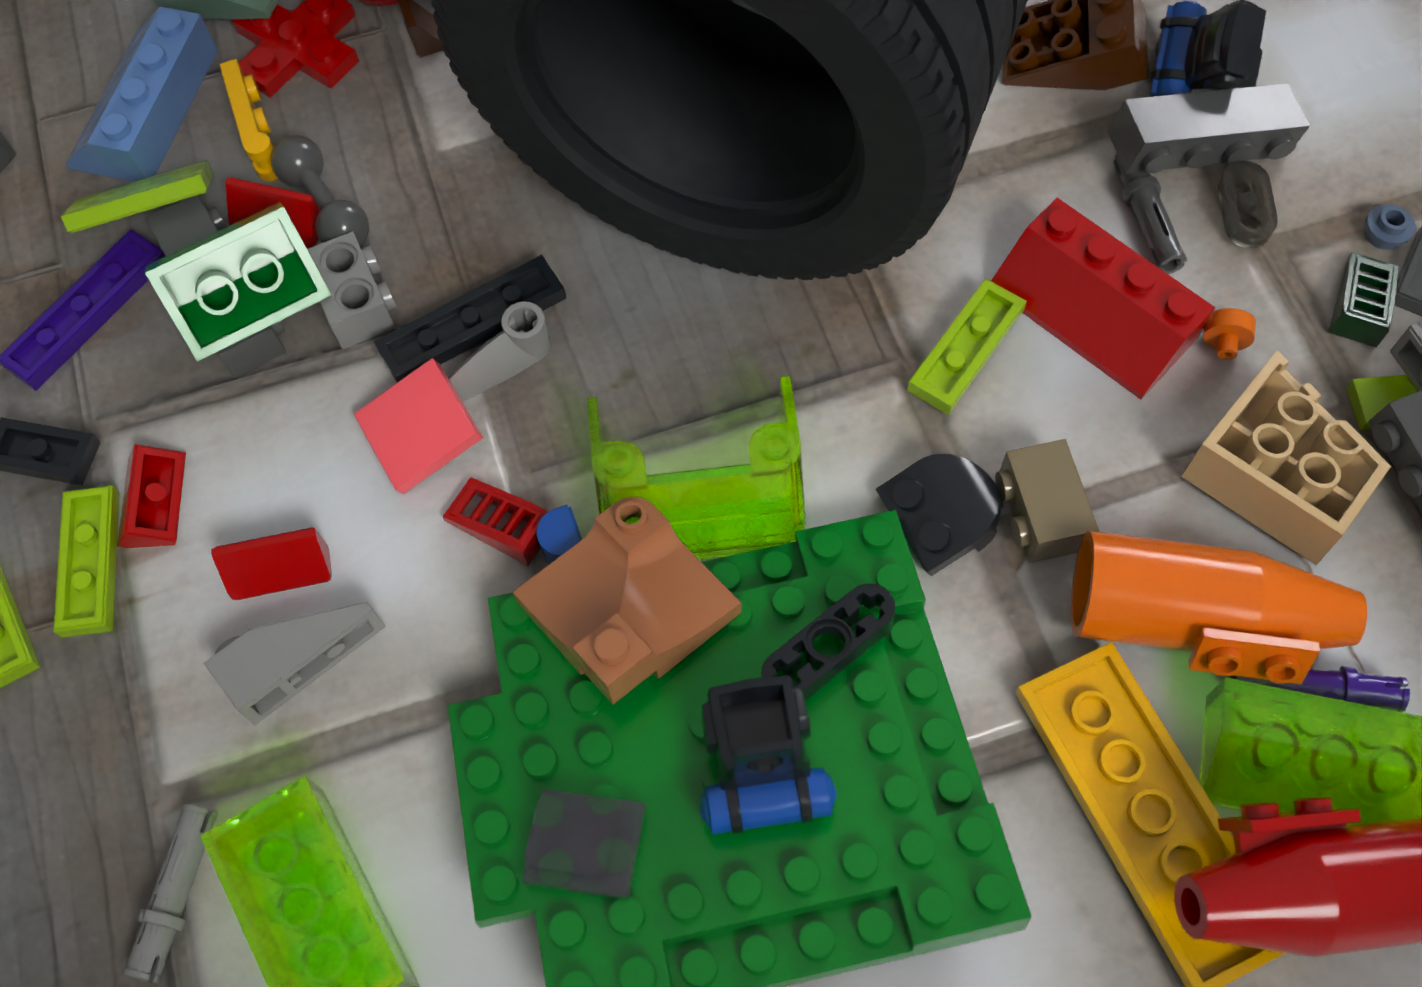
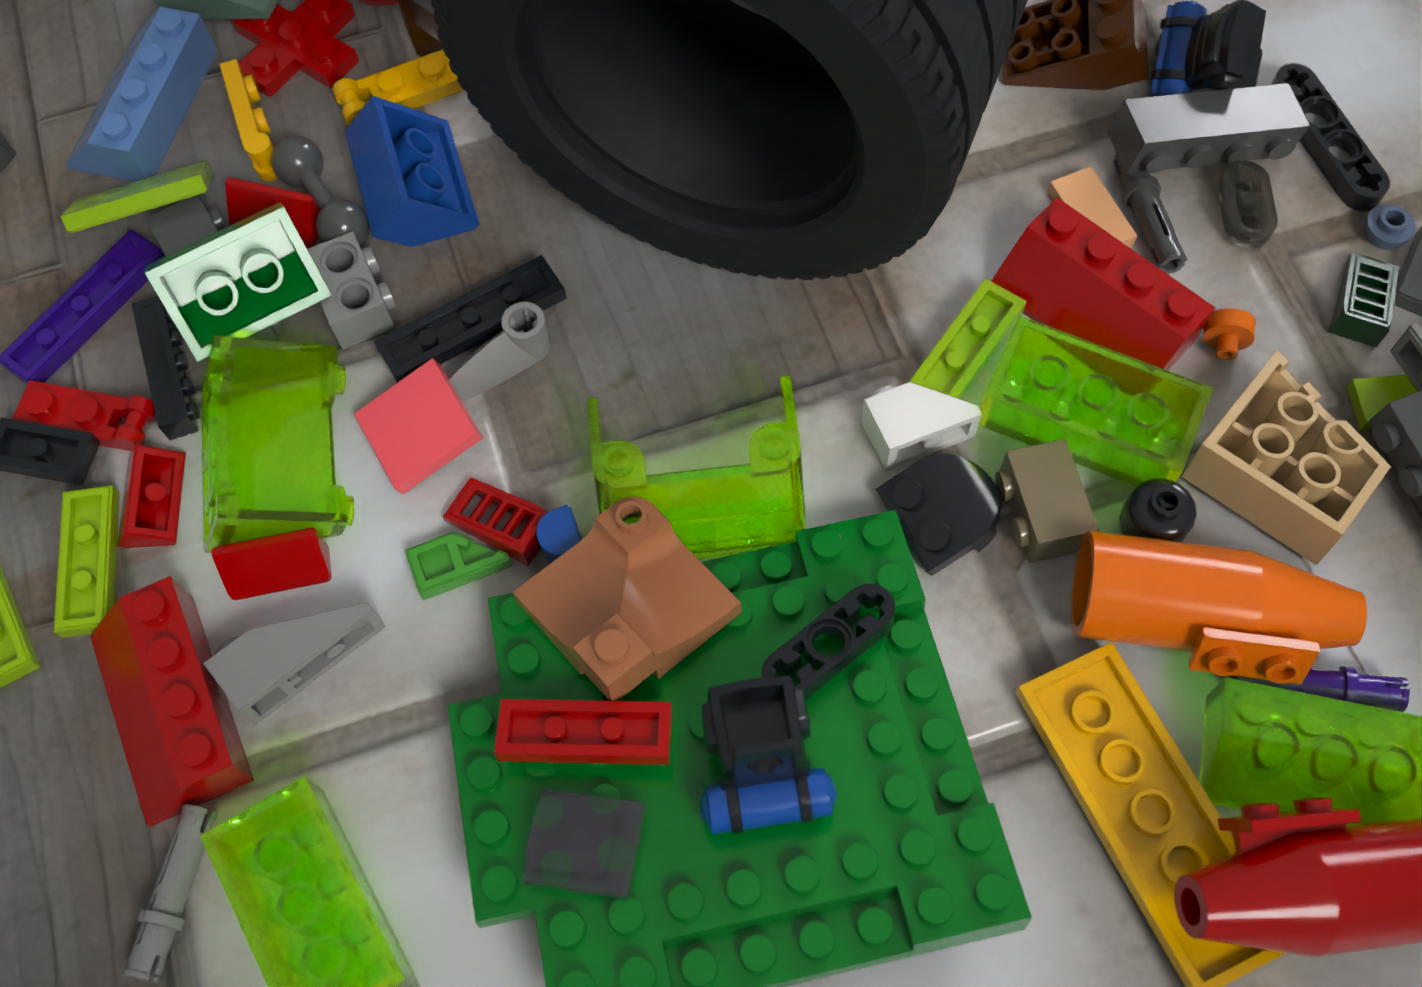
none -> red plate [12,380,155,451]
none -> red slope [90,576,254,827]
none -> black piece [131,296,201,441]
none -> clear neon green windscreen [201,335,354,553]
none -> yellow plate [332,49,464,126]
none -> blue slope [345,96,479,247]
none -> bright green tile [405,532,512,600]
none -> red plate [494,699,673,765]
none -> white slope [861,382,982,471]
none -> clear neon green brick [979,315,1213,487]
none -> light nougat tile [1047,166,1138,248]
none -> black head [1119,478,1197,542]
none -> black beam [1271,63,1390,211]

